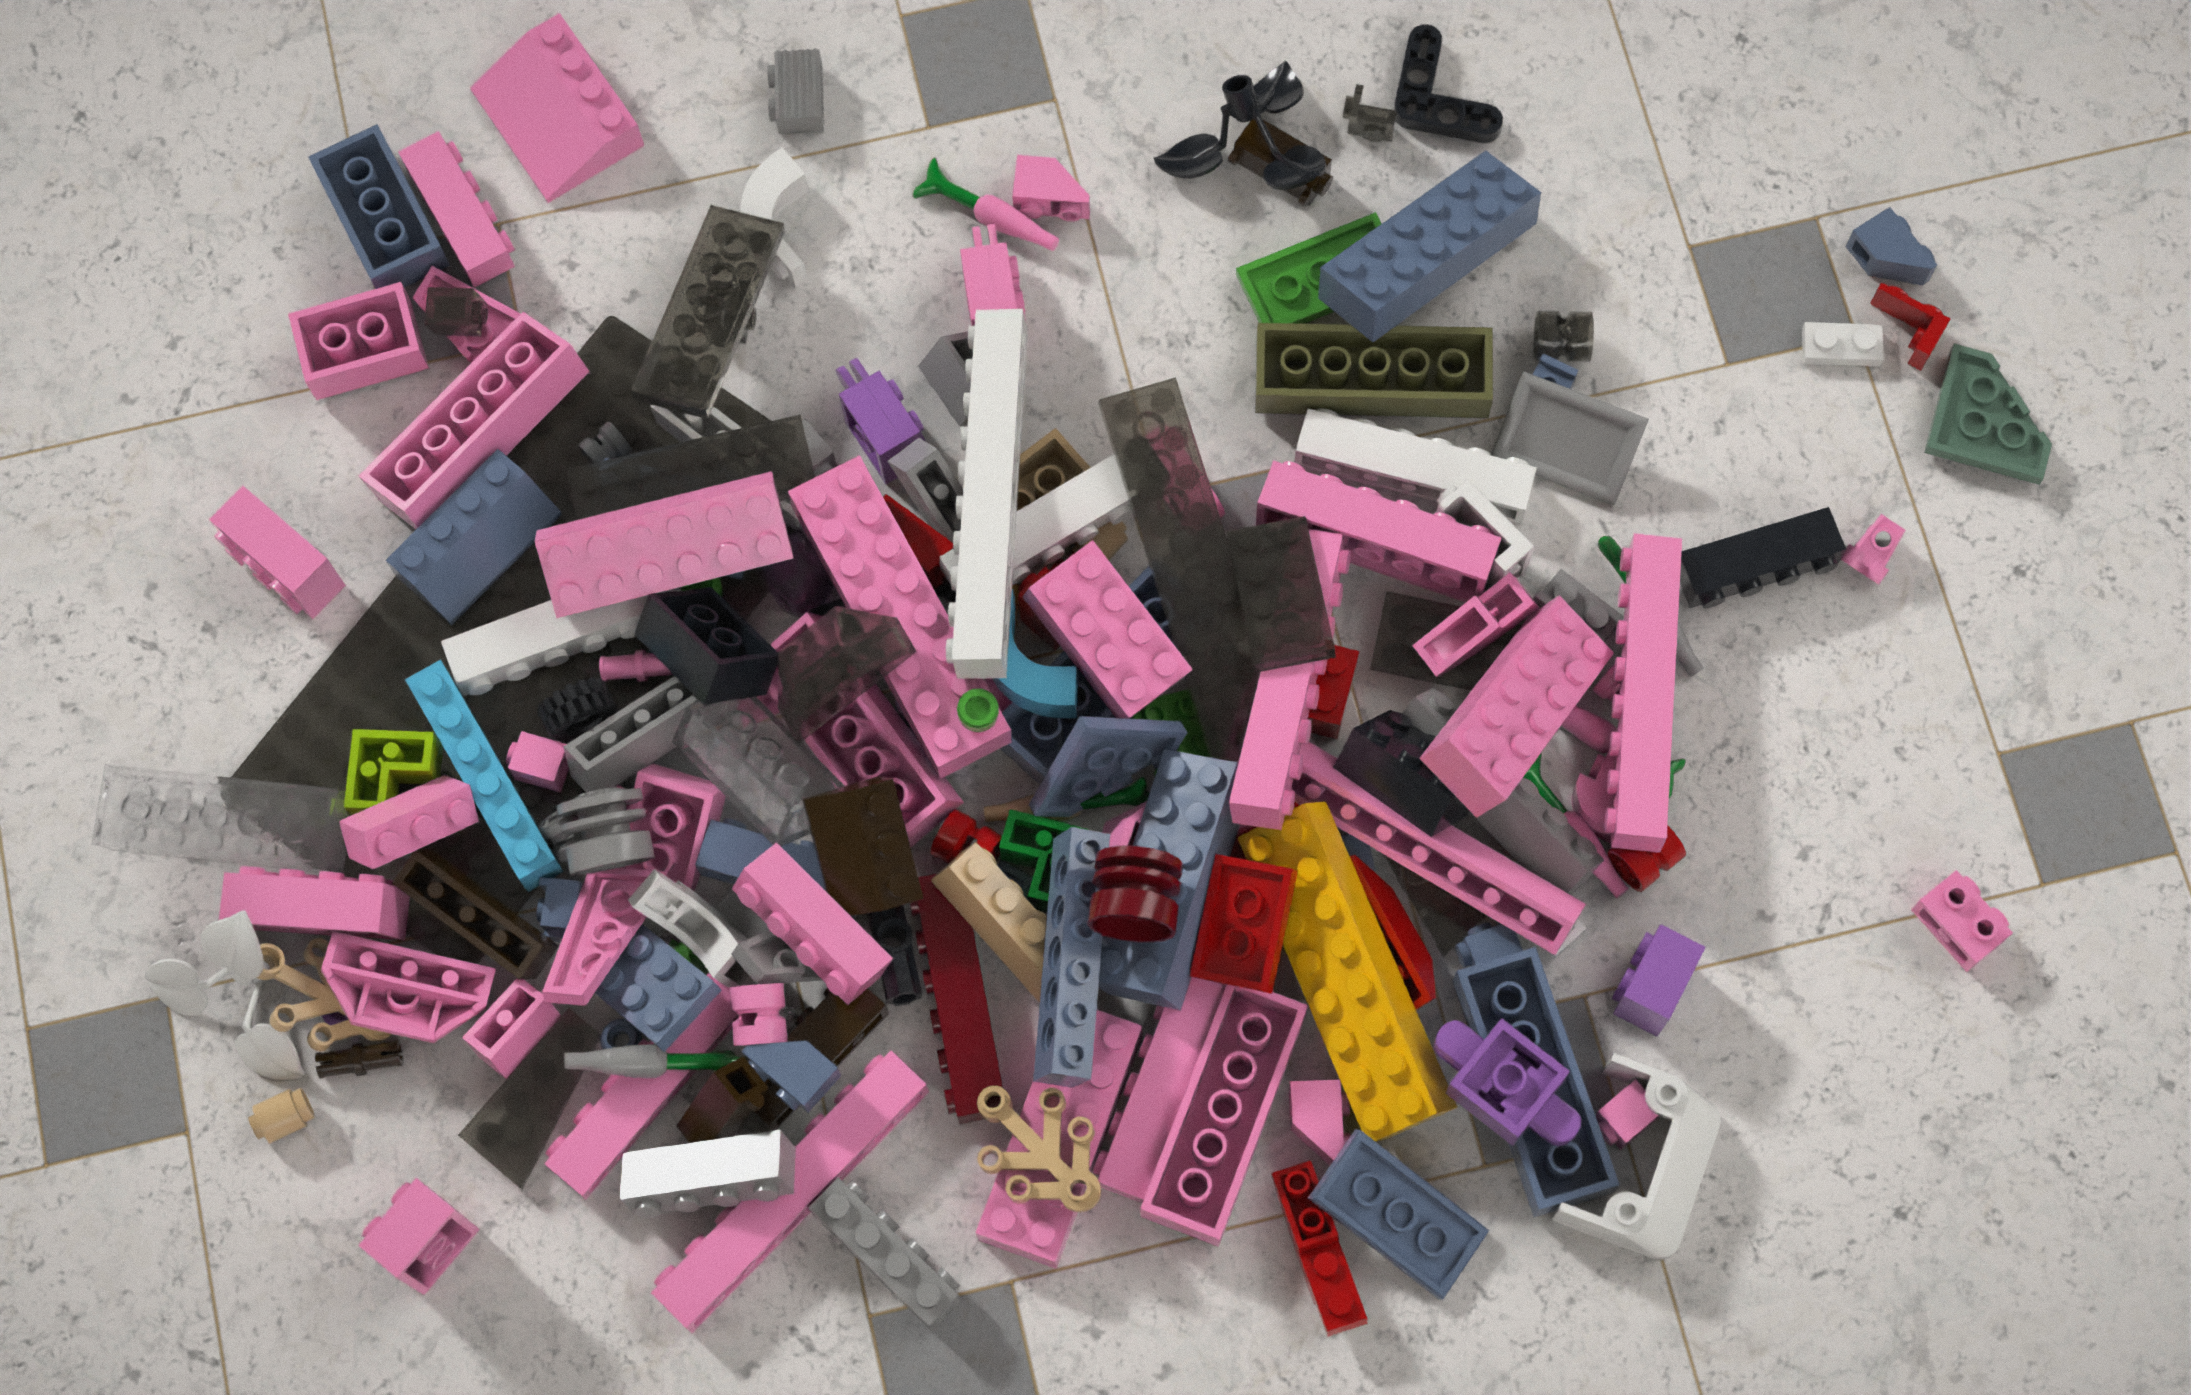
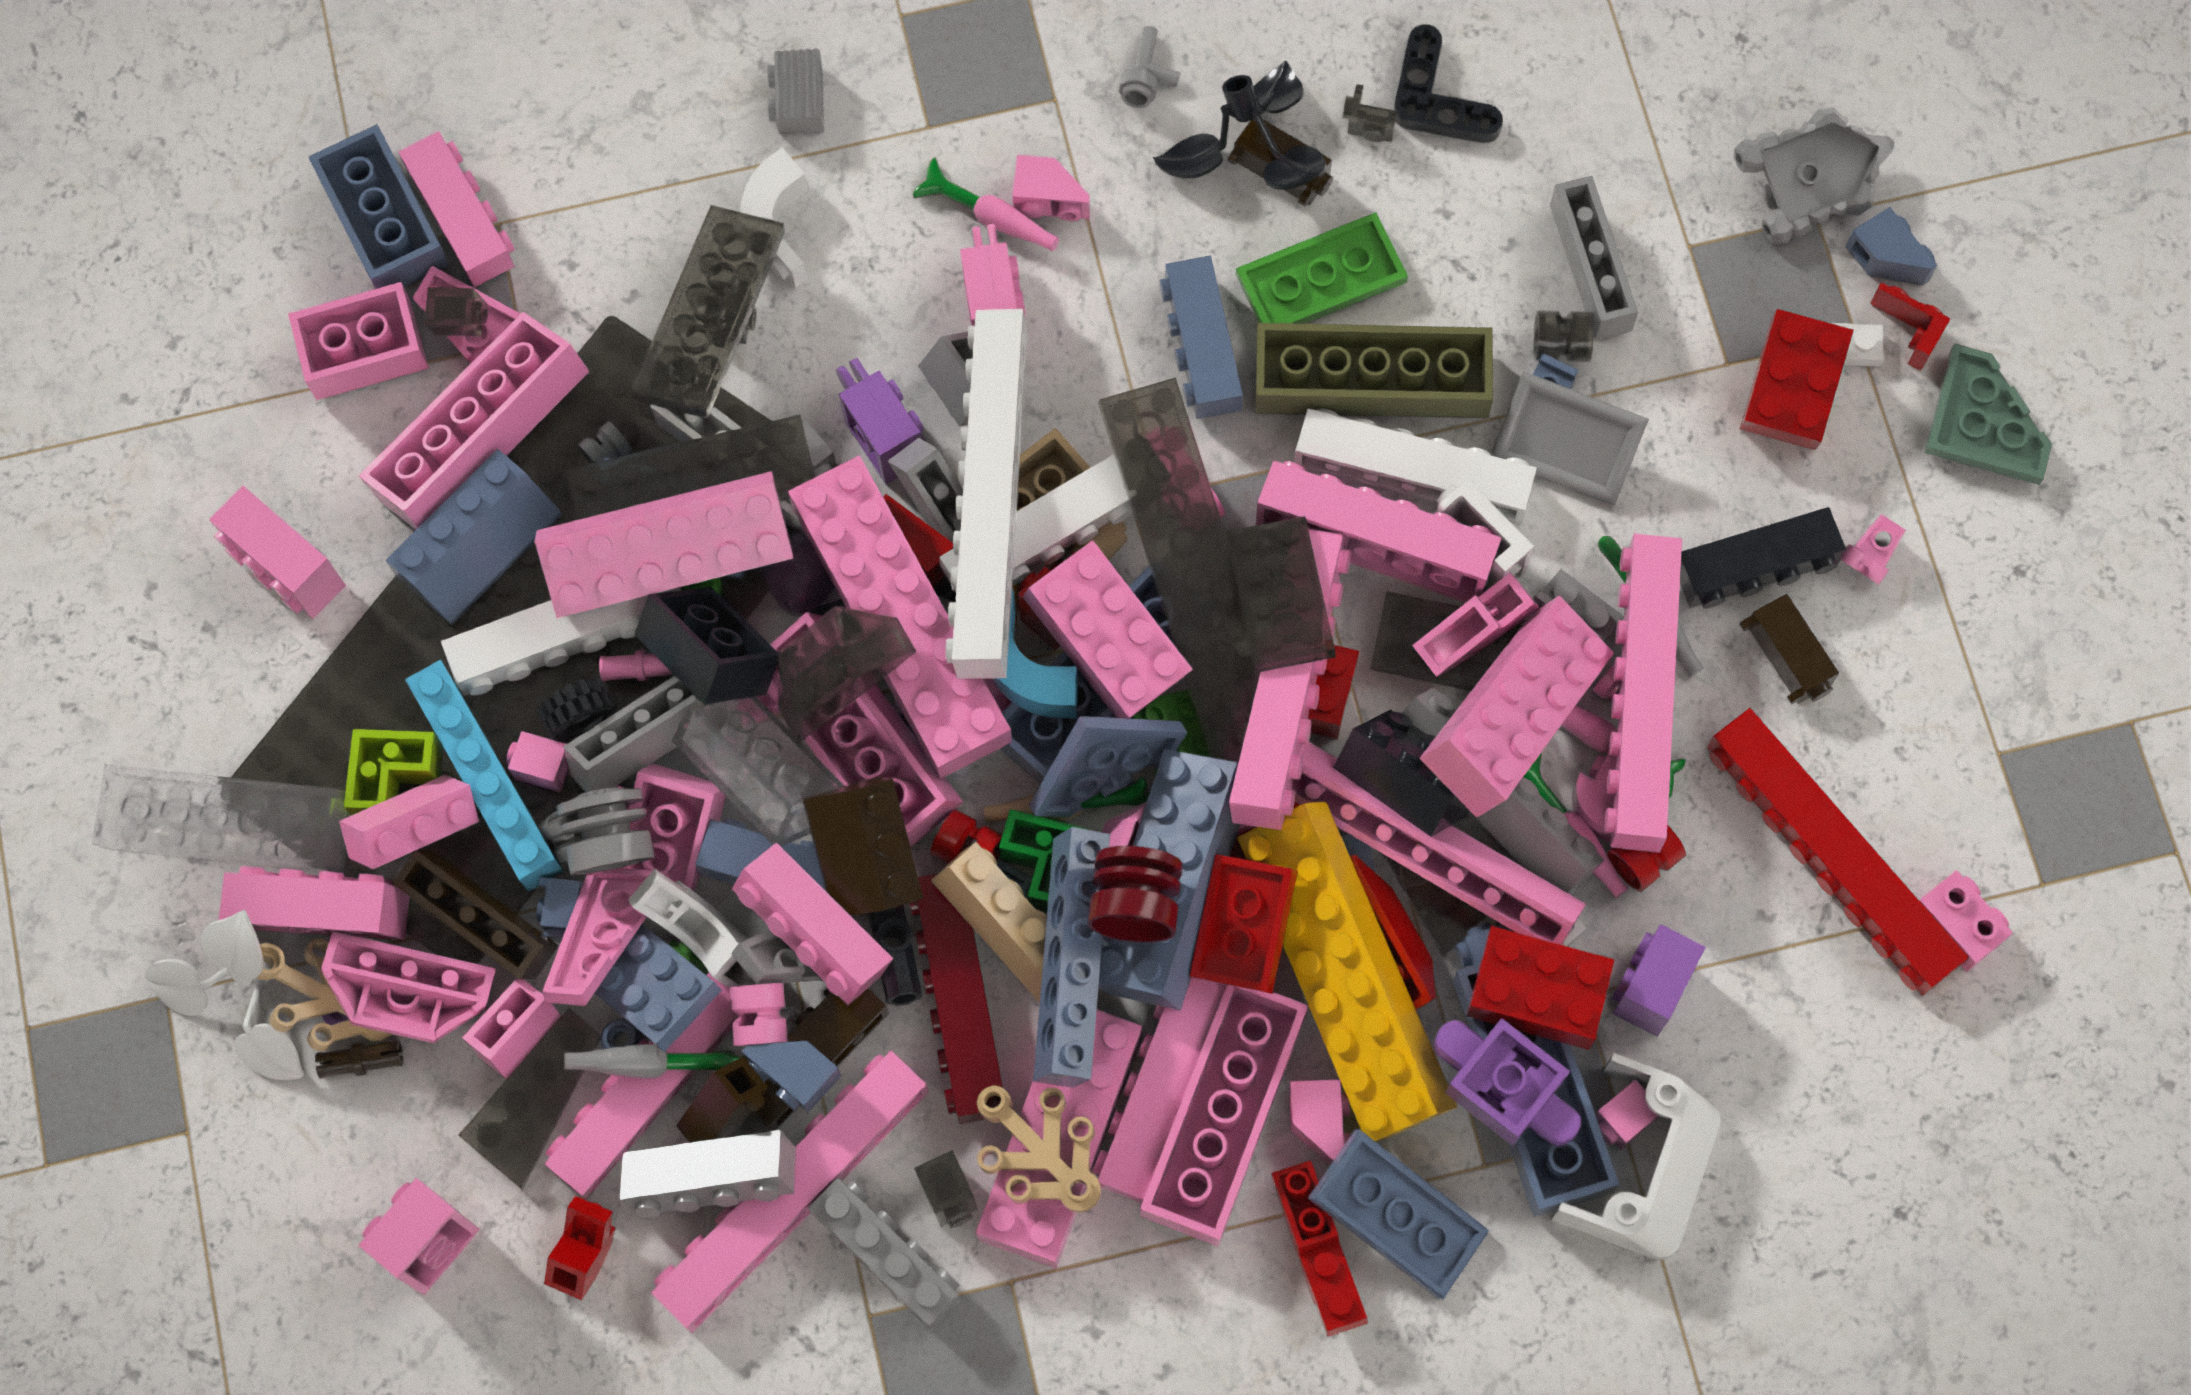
tan brick [248,1088,315,1143] -> none
bright pink slope [470,13,644,203] -> none
bright green tile [957,688,999,732] -> none
sand blue brick [1318,150,1541,342] -> none
none -> red brick [544,1196,616,1301]
none -> clear smoke brick [914,1150,978,1228]
none -> light grey piece [1119,26,1180,108]
none -> sand blue brick [1159,255,1243,419]
none -> red brick [1466,926,1615,1050]
none -> light grey brick [1550,176,1638,340]
none -> red brick [1707,708,1969,997]
none -> light grey shield [1734,108,1894,245]
none -> red brick [1739,309,1854,450]
none -> dark brown brick [1739,594,1839,704]

